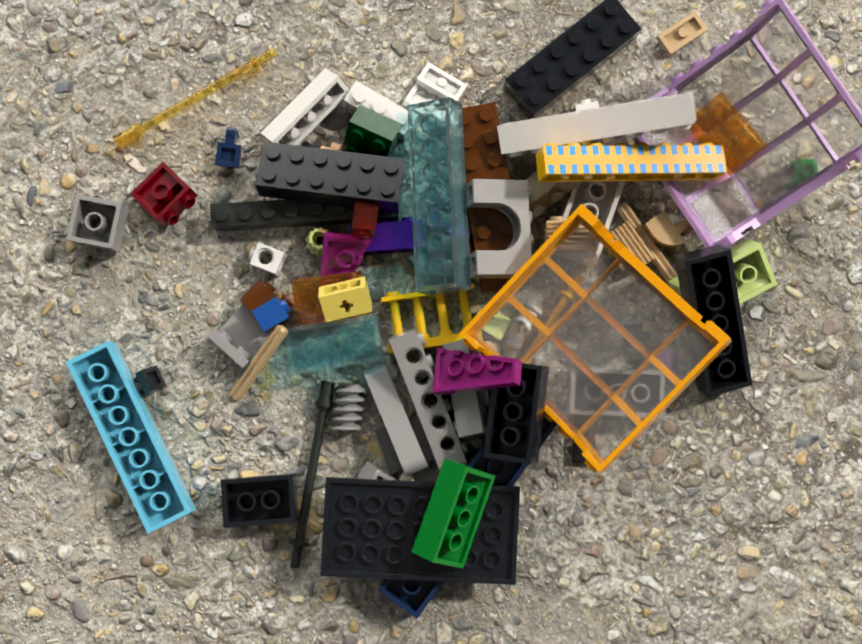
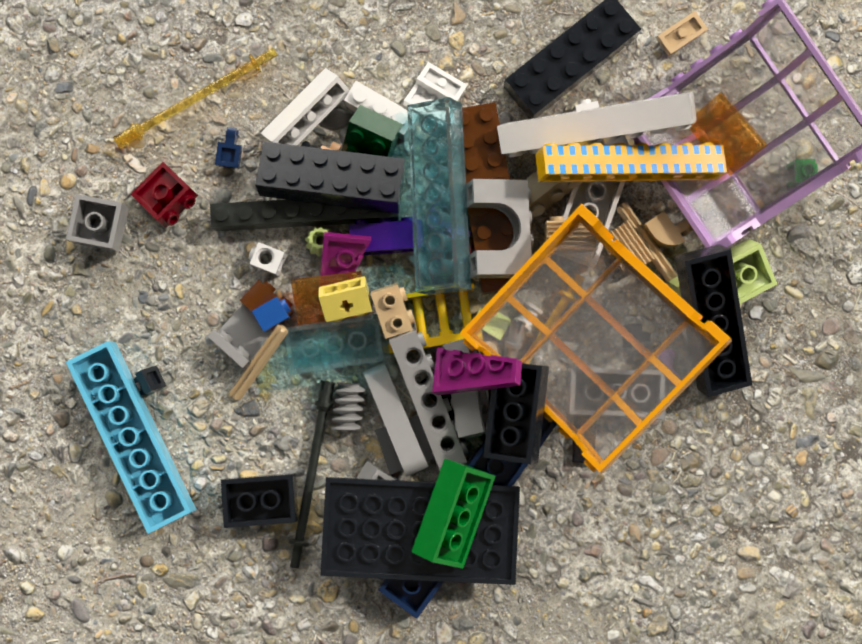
clear red brick [351,201,379,240] -> none
none -> tan brick [370,283,415,339]

